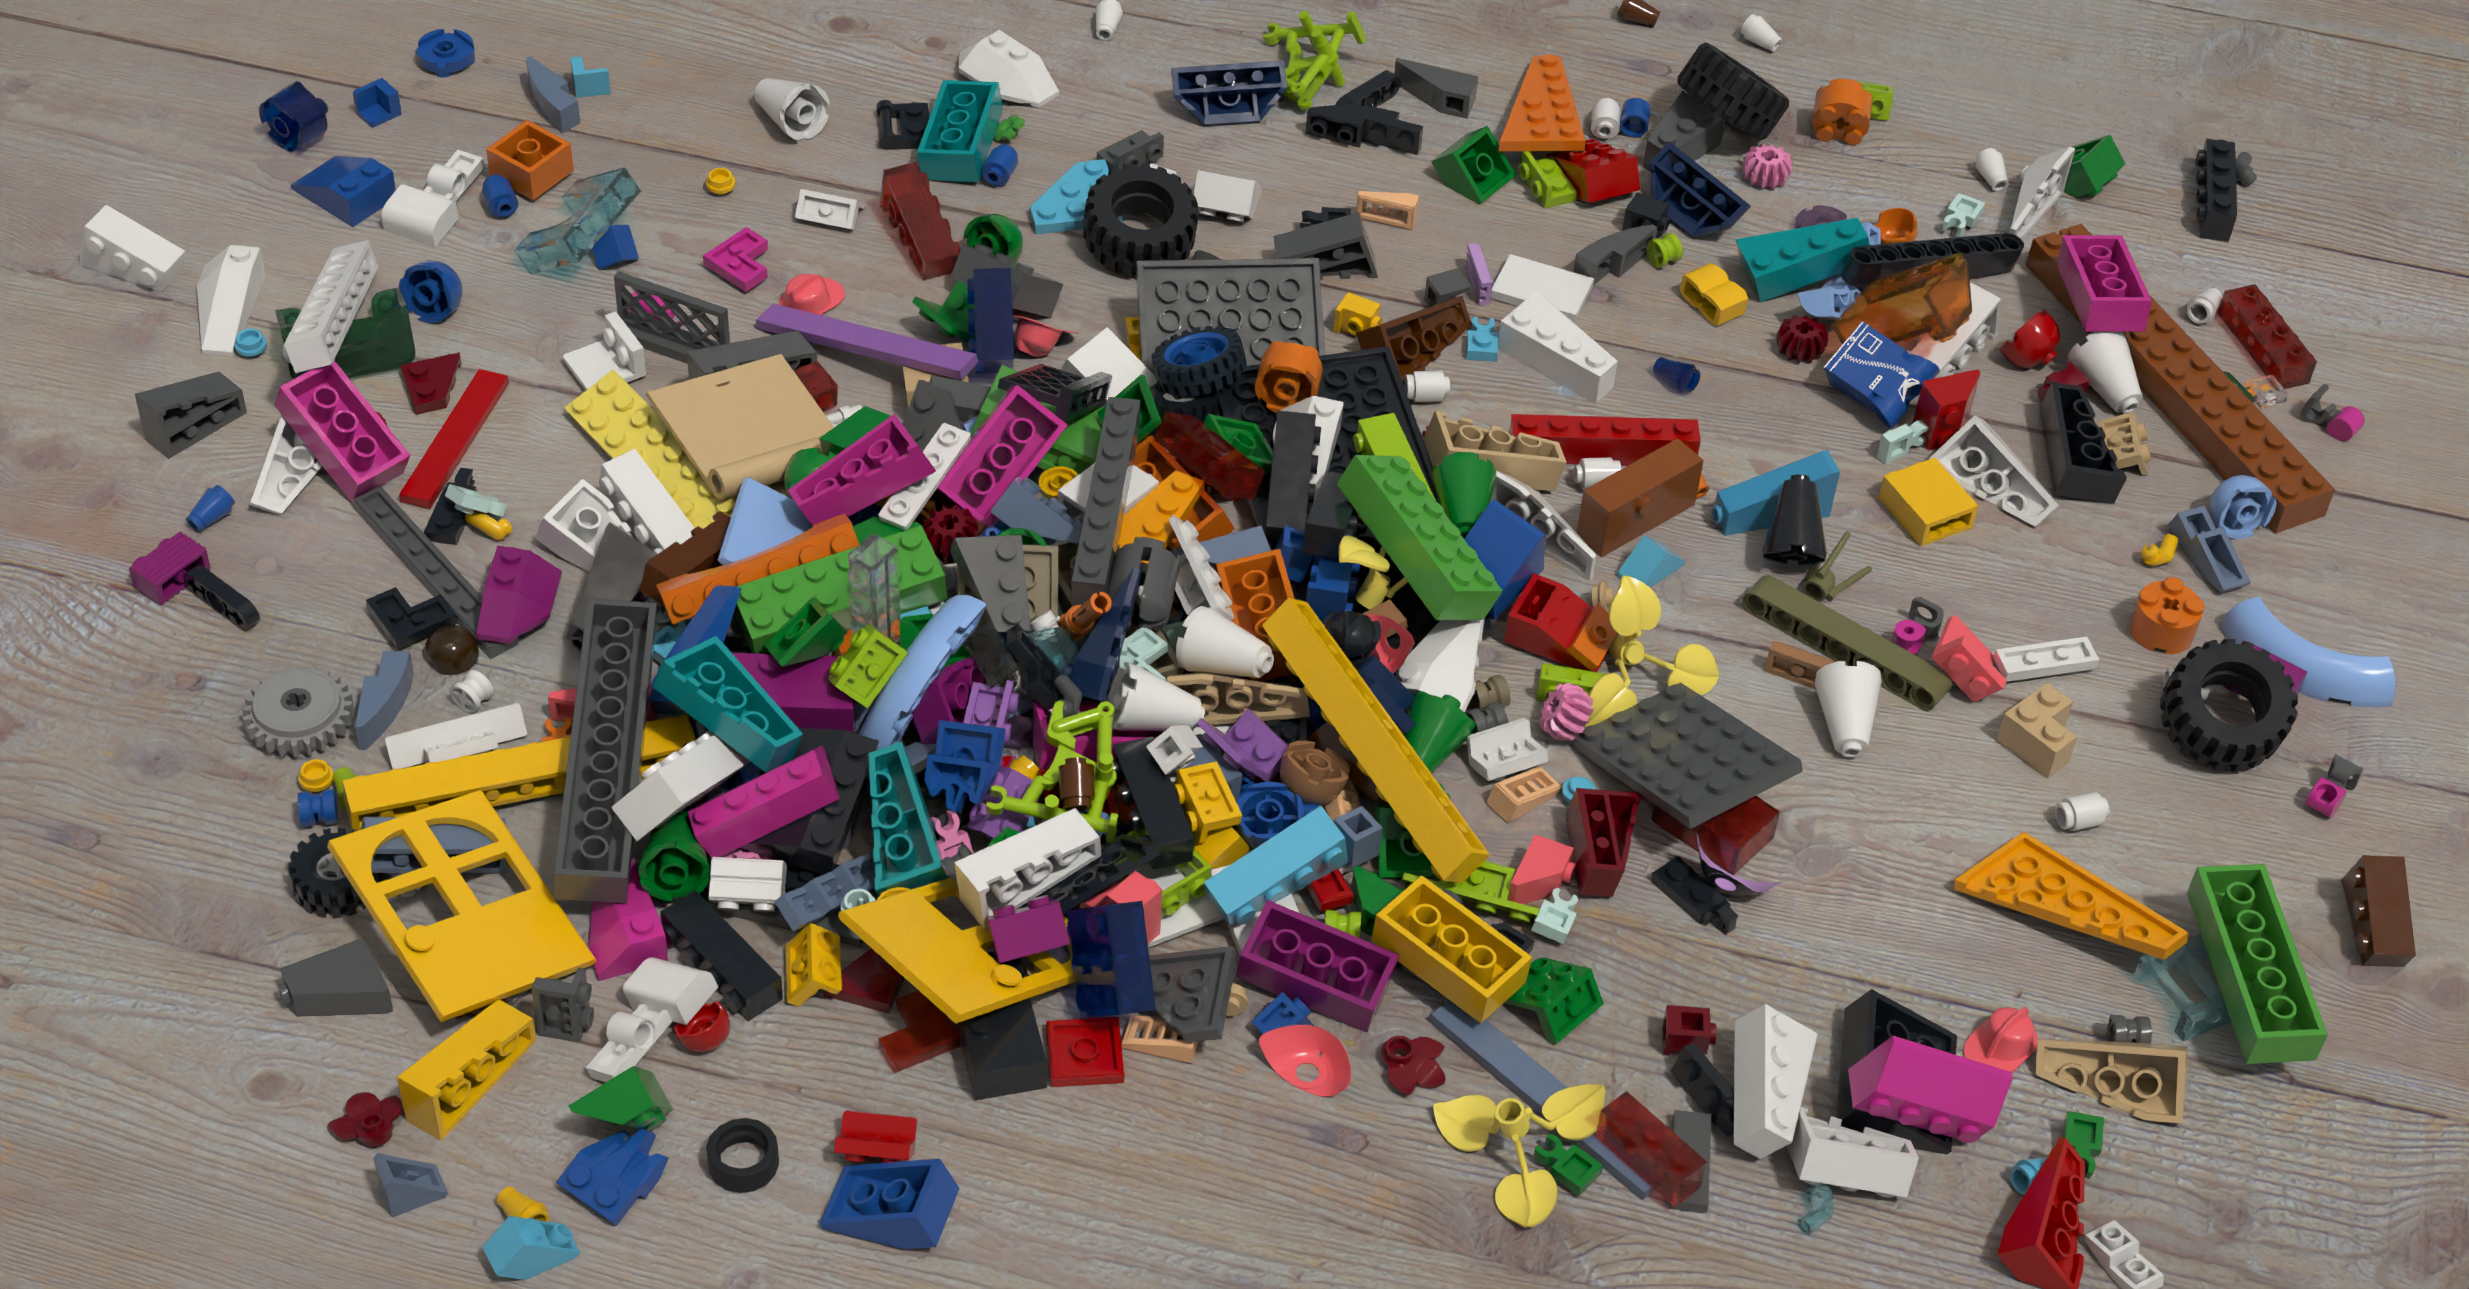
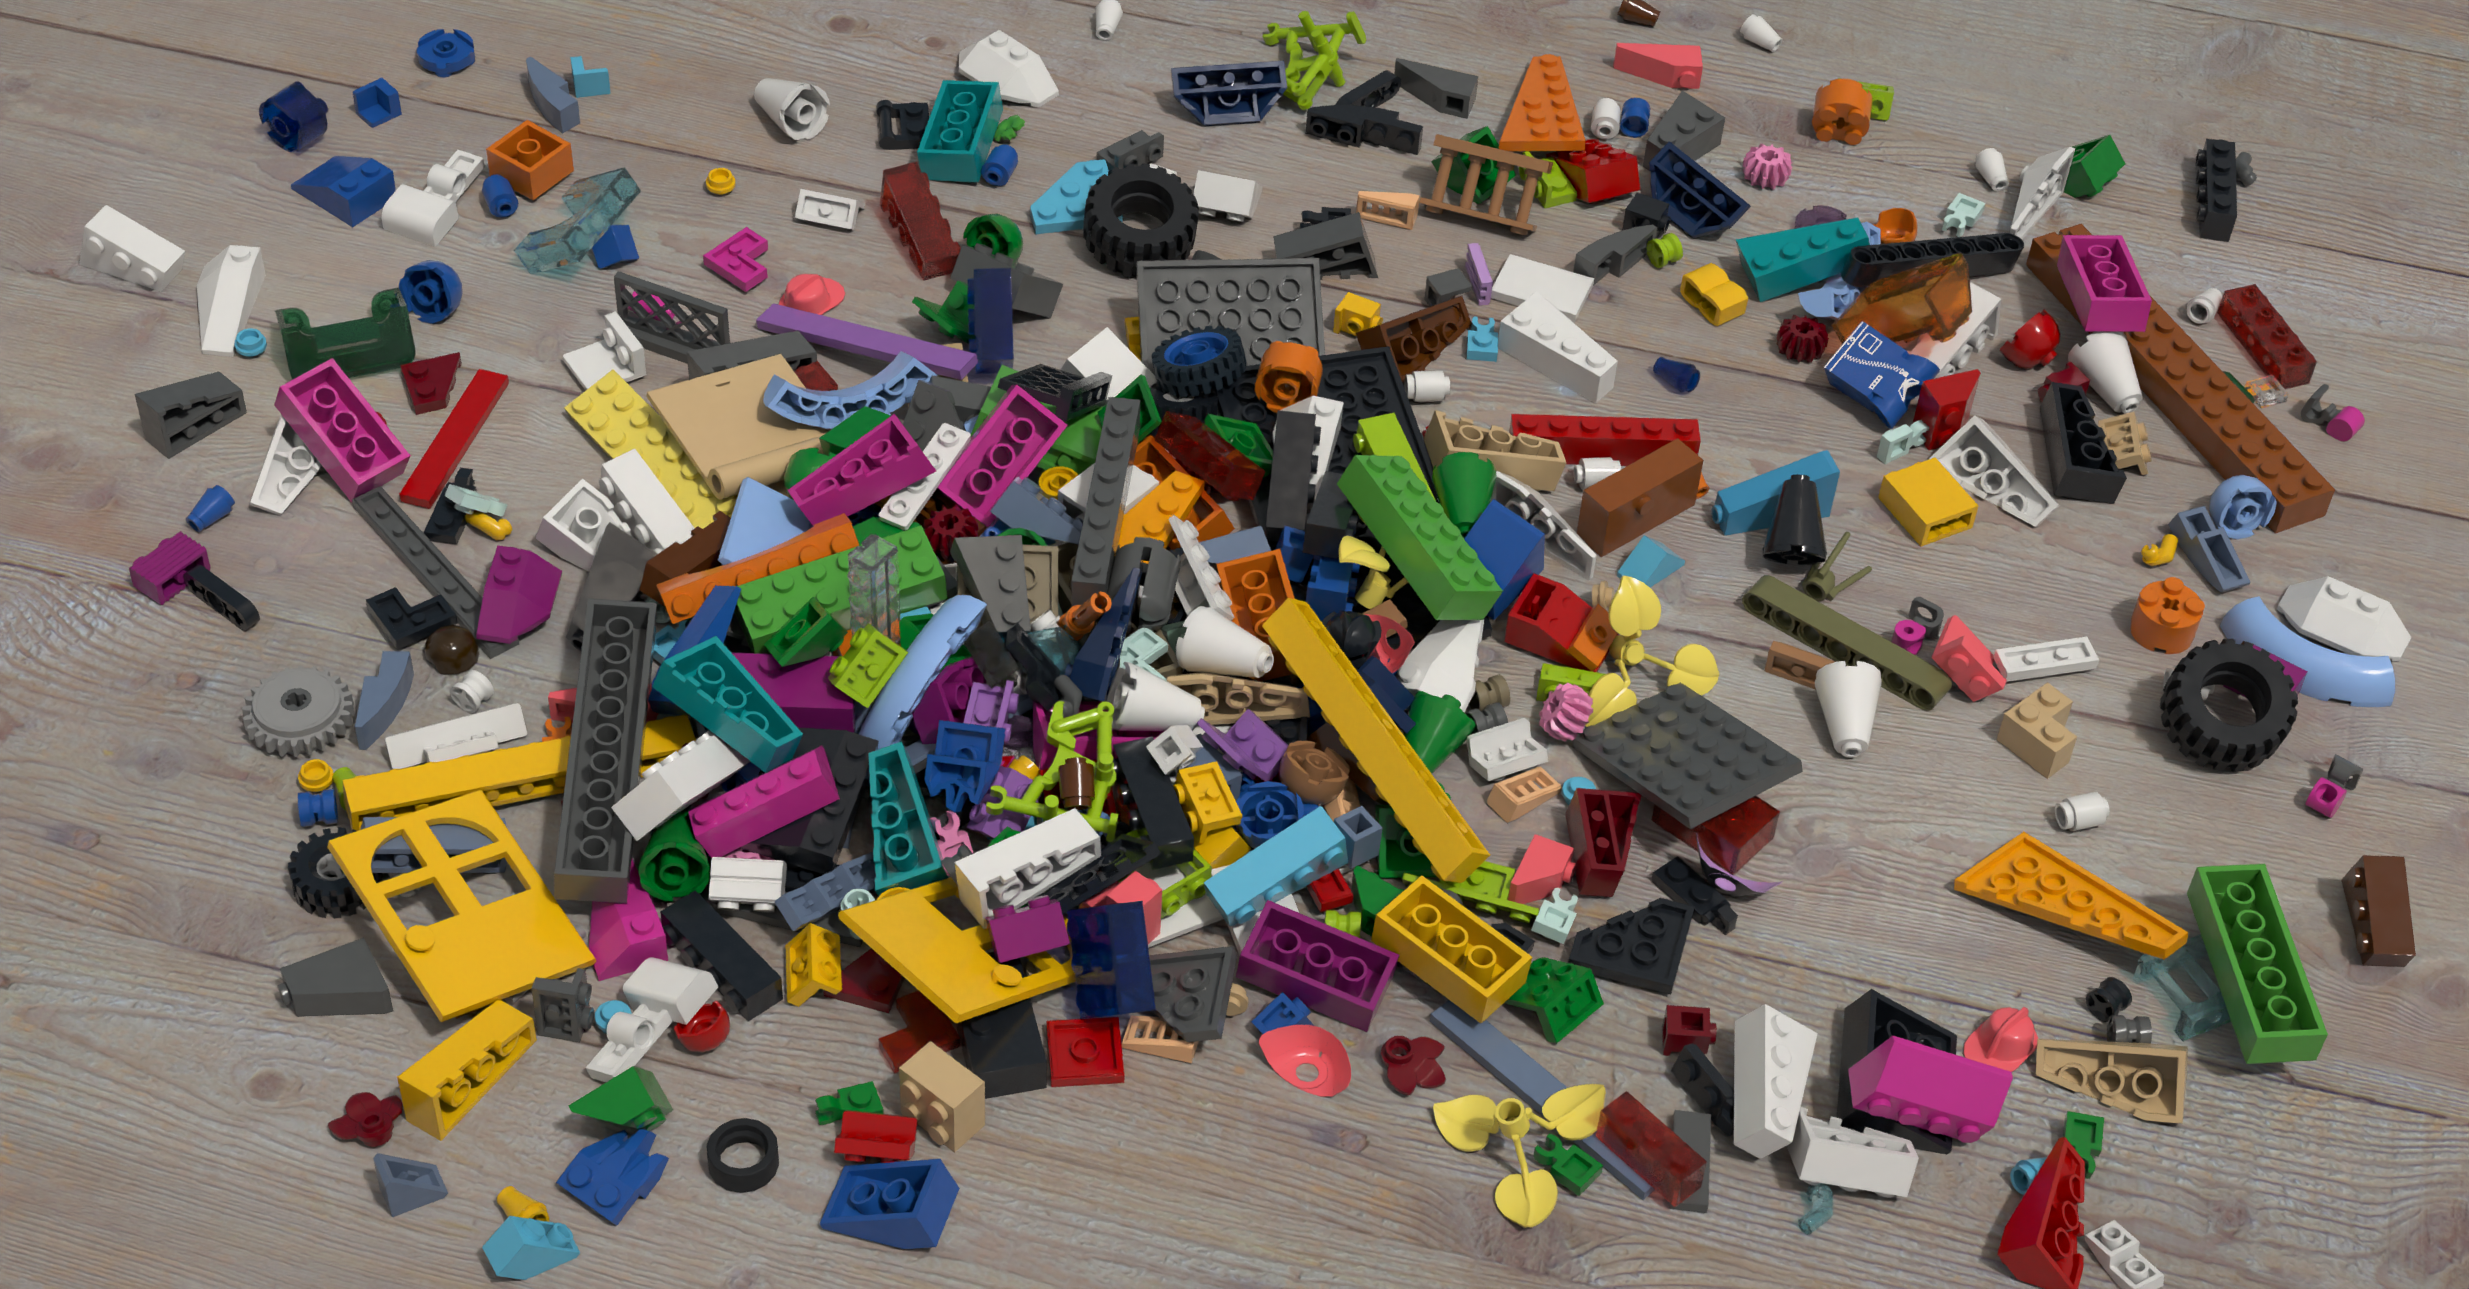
white brick [283,240,378,373] -> none
coral piece [1012,315,1079,357] -> none
black tyre [1677,42,1789,141] -> none
none -> medium azure plate [595,1000,632,1034]
none -> light blue brick [763,351,937,429]
none -> green plate [815,1081,884,1125]
none -> tan brick [899,1041,985,1153]
none -> medium nougat fence [1419,134,1553,235]
none -> black plate [1568,898,1695,995]
none -> coral slope [1613,43,1703,89]
none -> black wheel [2086,977,2132,1022]
none -> white wedge [2277,576,2411,661]

